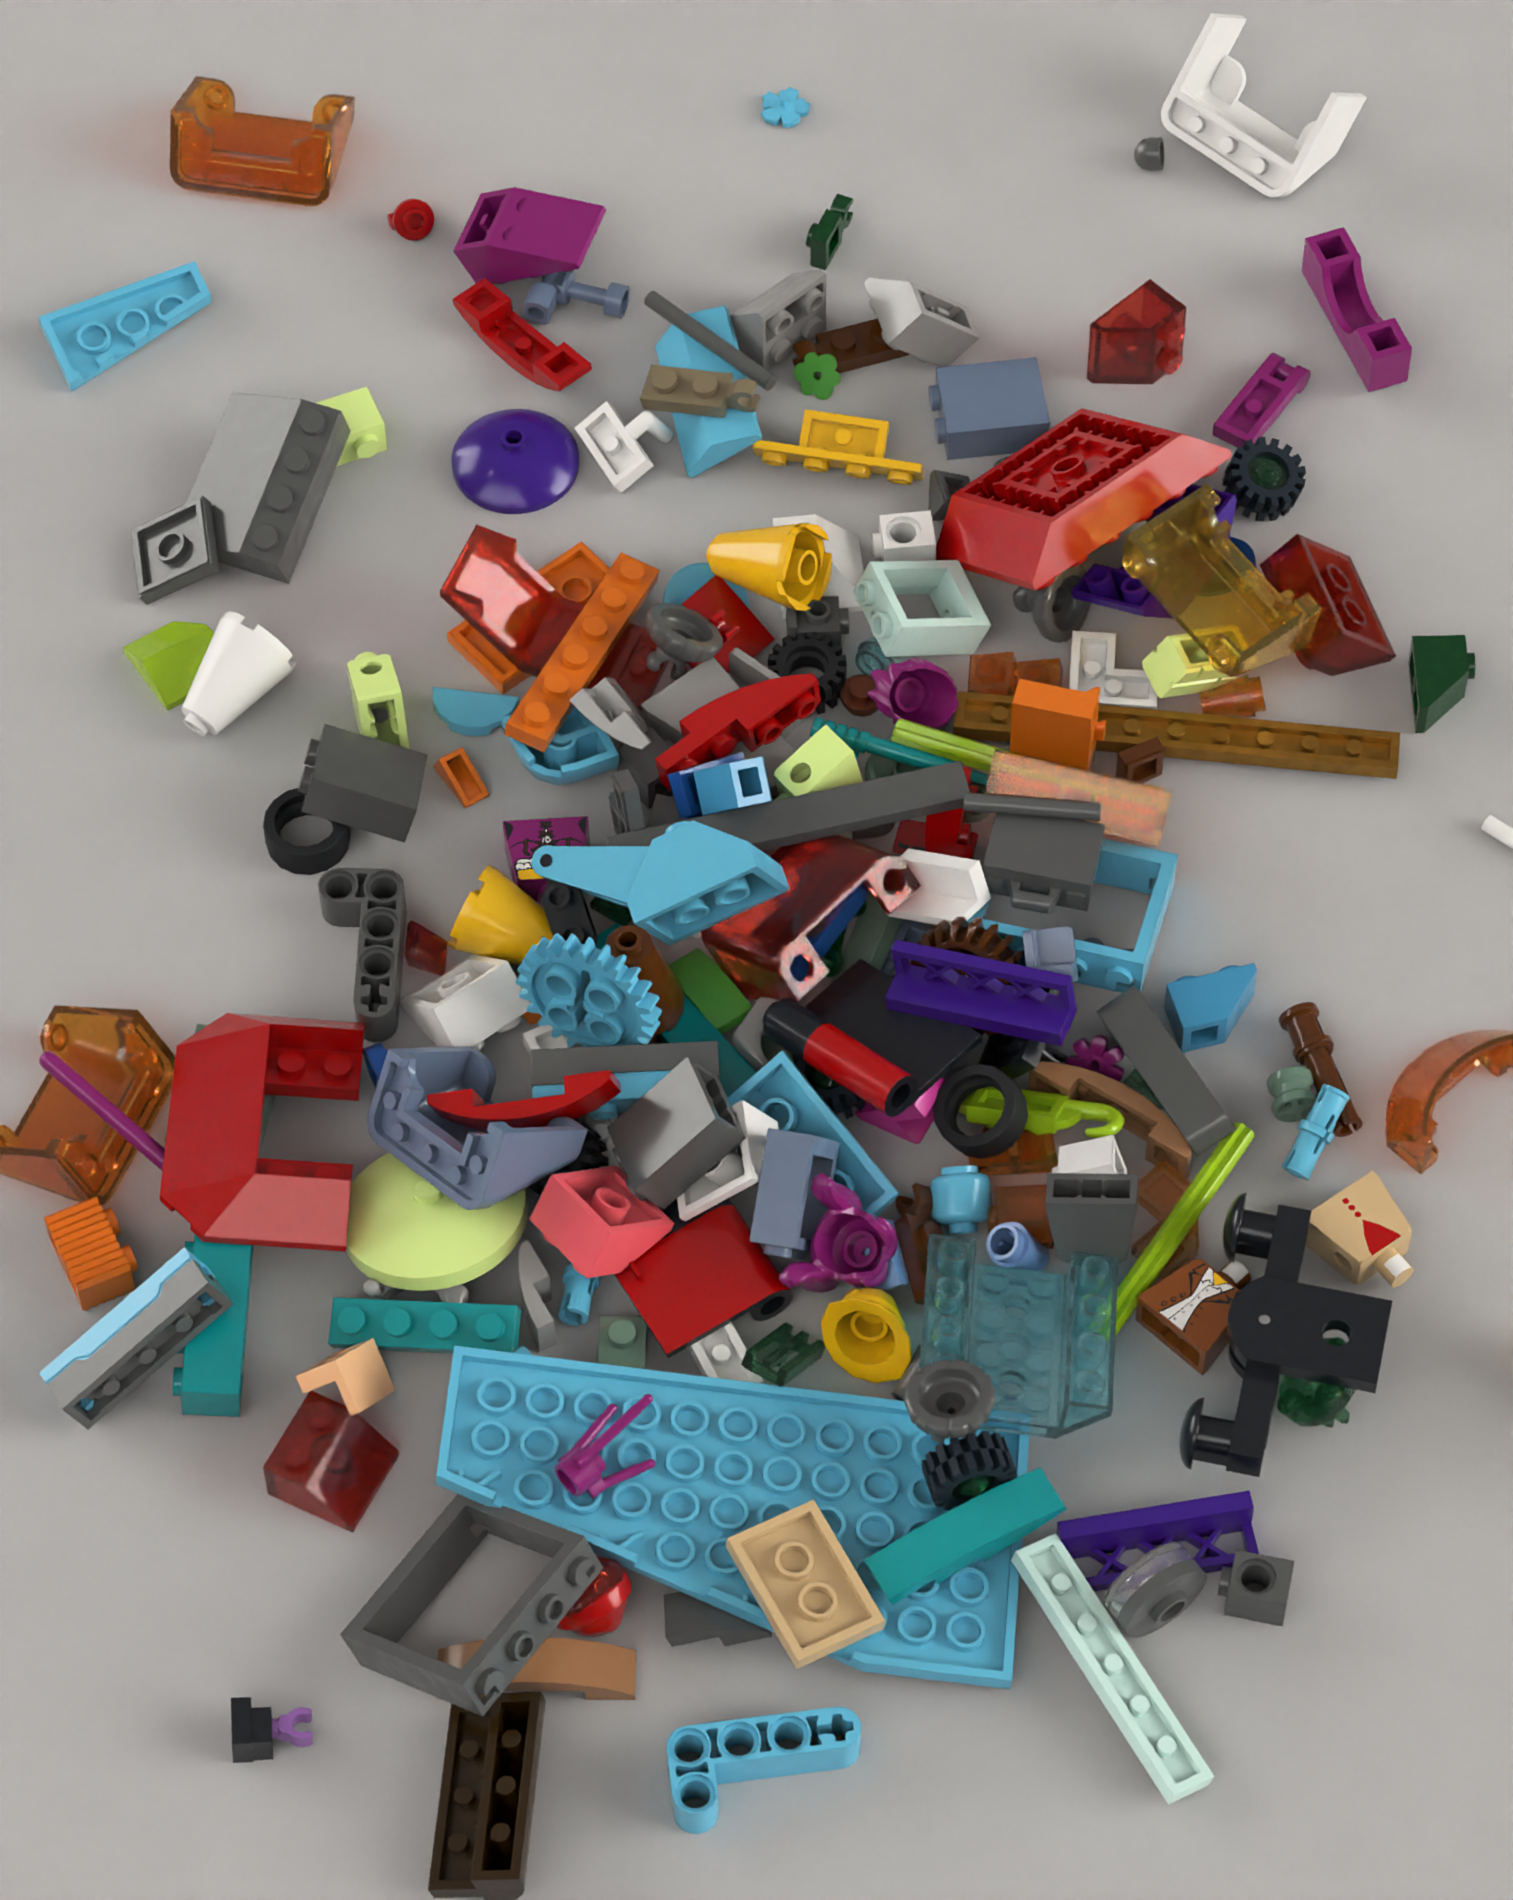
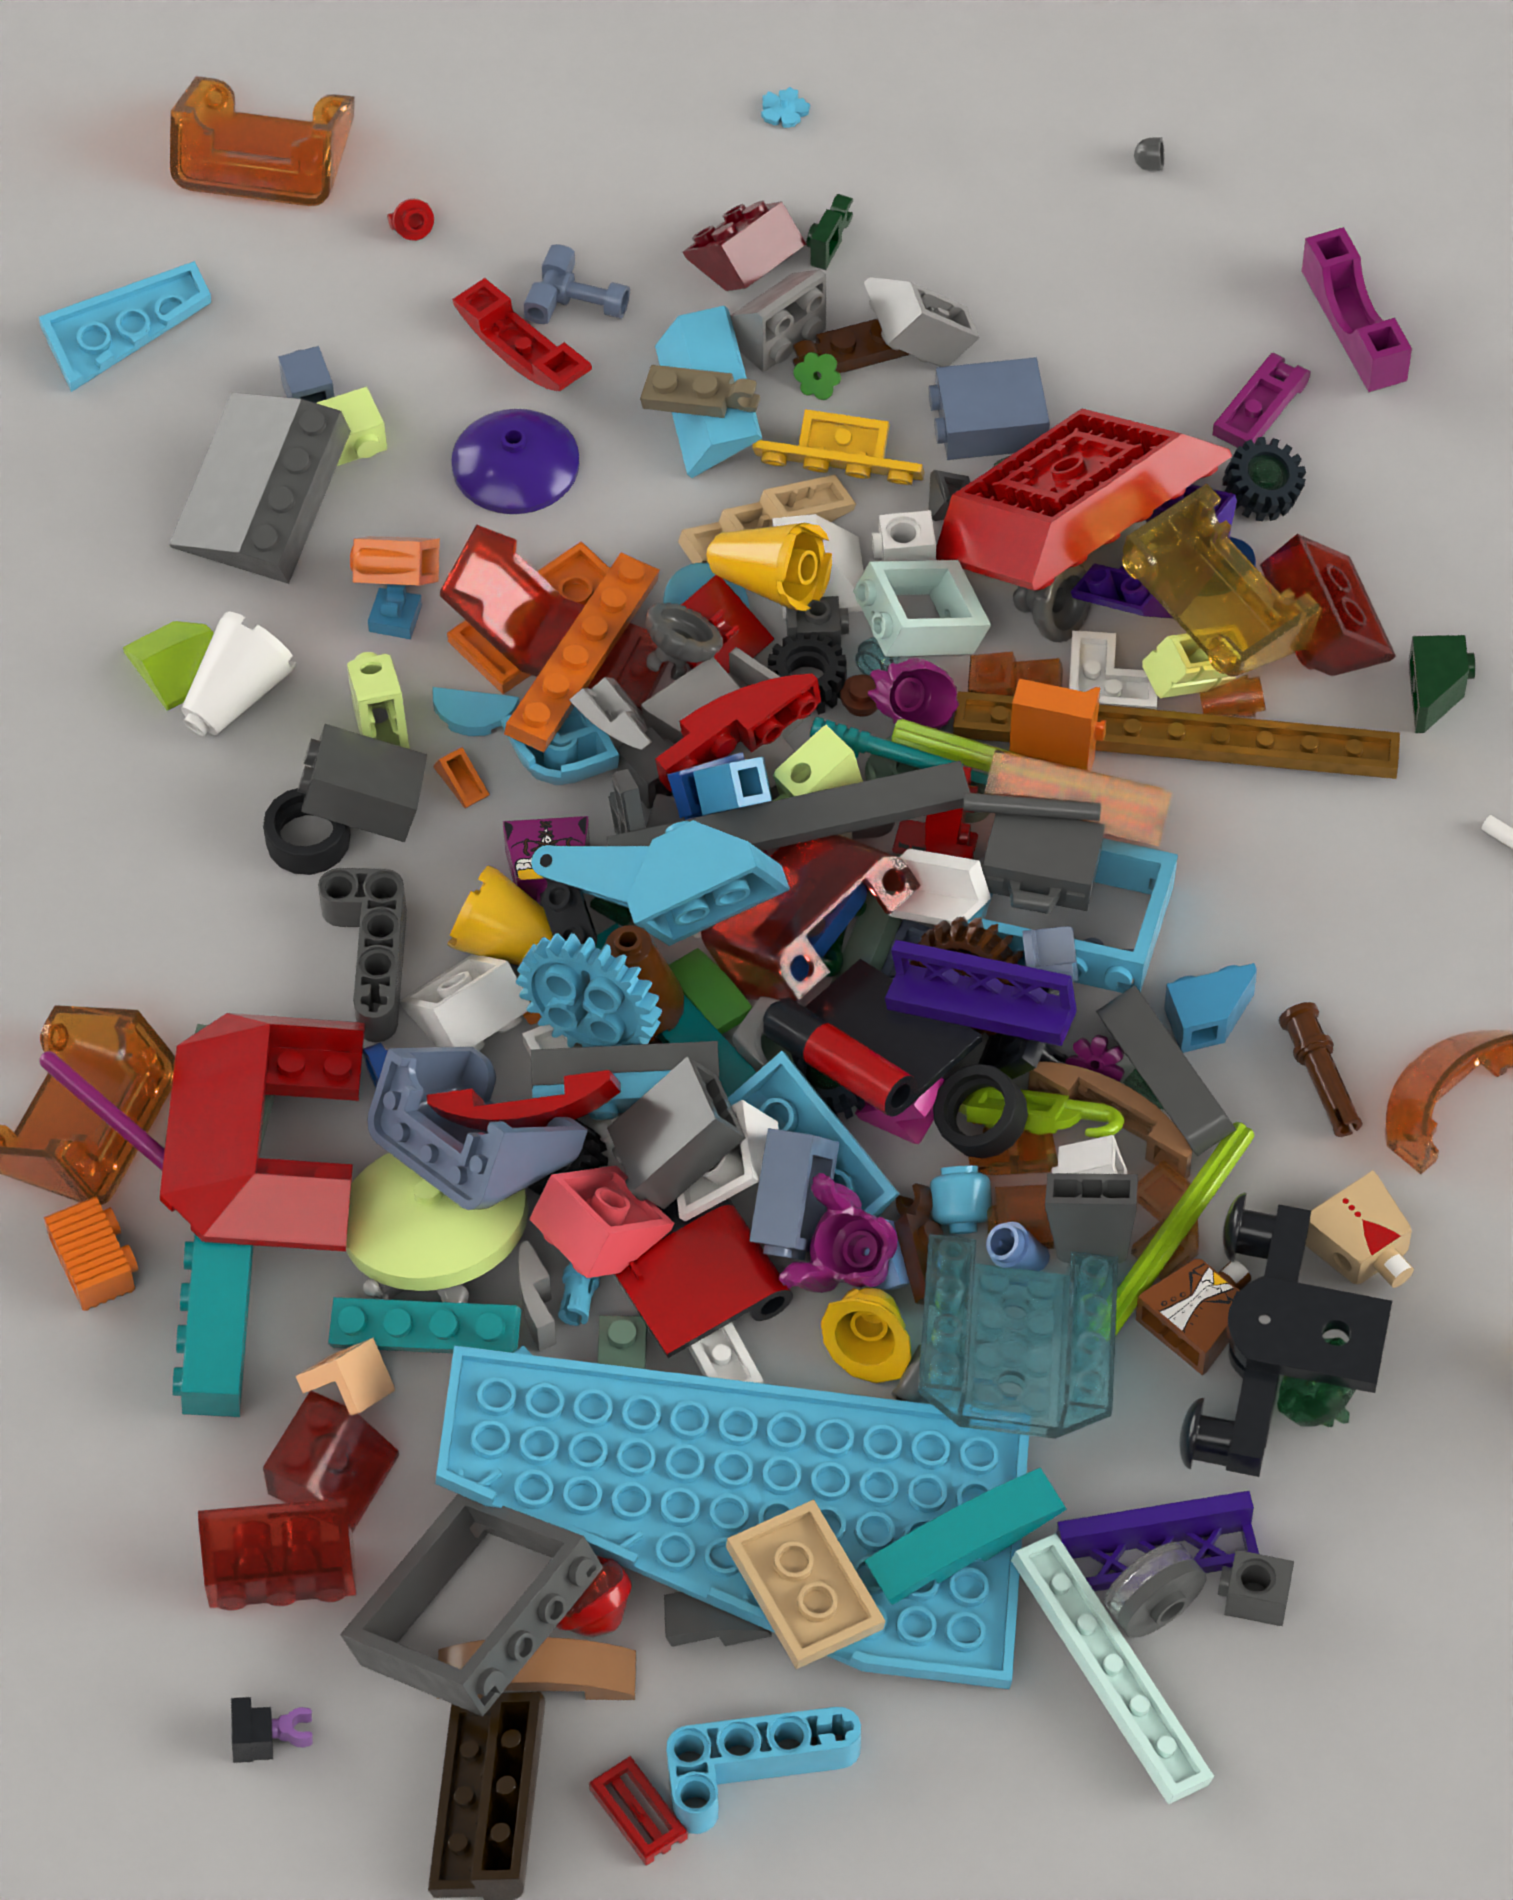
dark grey piece [39,1247,233,1430] -> none
dark grey tile [131,495,220,605] -> none
clear red slope [405,920,448,976] -> none
magenta slope [453,187,606,284] -> none
magenta plant [554,1394,655,1499] -> none
white plate [574,401,673,493] -> none
dark grey bar [644,291,777,391] -> none
clear green tile [741,1322,825,1387] -> none
dark grey hair [904,1360,996,1444] -> none
black wheel [921,1431,1017,1510] -> none
clear red slope [1087,279,1187,384] -> none
reddish brown tile [1116,737,1165,787] -> none
white windscreen [1161,13,1367,197] -> none
sand green wheel [1267,1066,1317,1122] -> none
medium azure pin [1281,1084,1350,1181] -> none
none -> clear red slope [198,1498,356,1611]
none -> sand blue brick [278,346,335,403]
none -> orange torso [350,536,440,586]
none -> dark azure tile [368,584,422,639]
none -> red tile [589,1756,688,1866]
none -> tan slope [678,475,856,564]
none -> slope [682,200,806,291]

